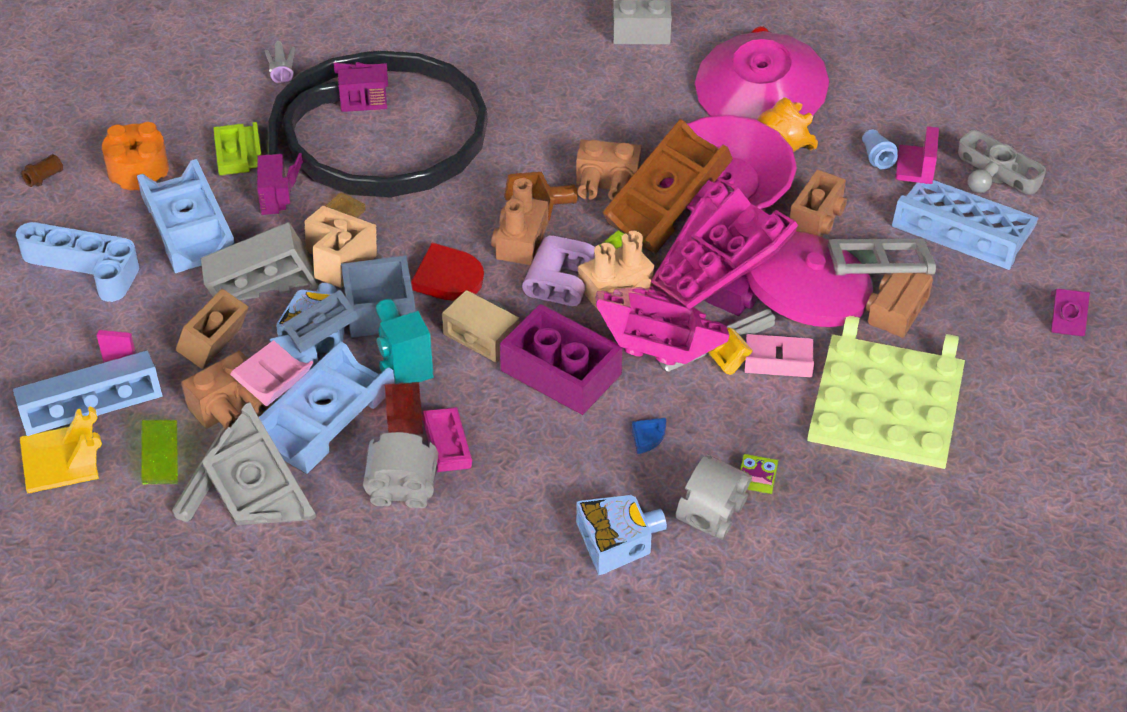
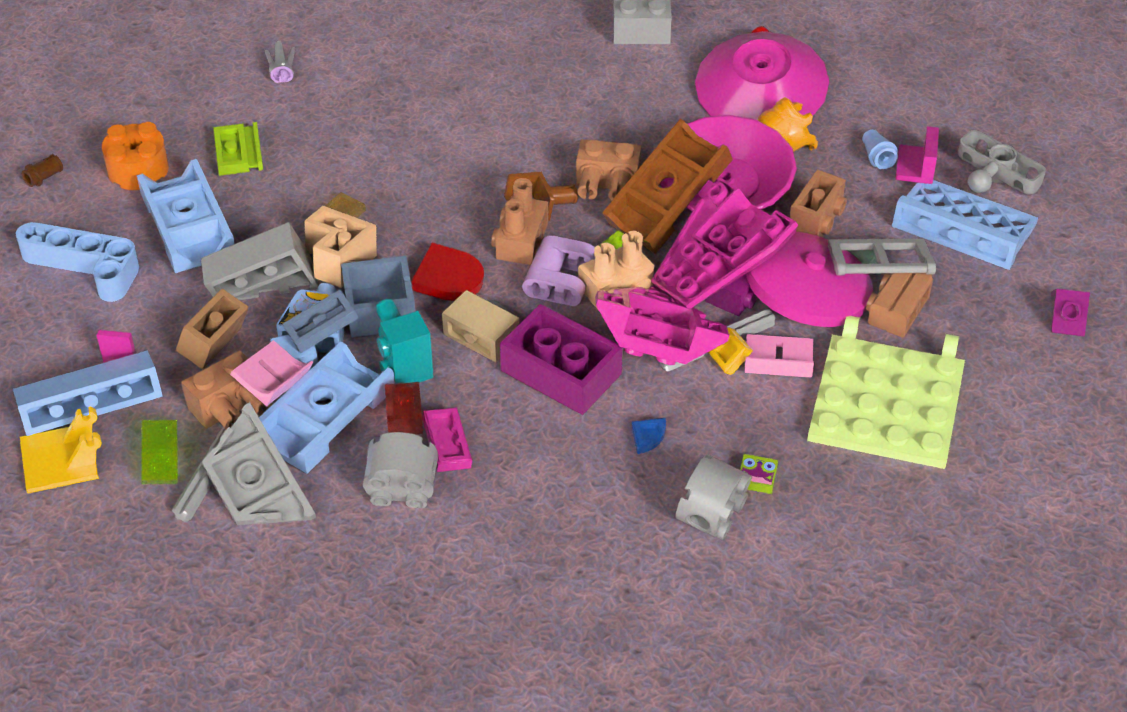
black piece [257,51,488,215] -> none
light blue torso [576,495,667,575] -> none

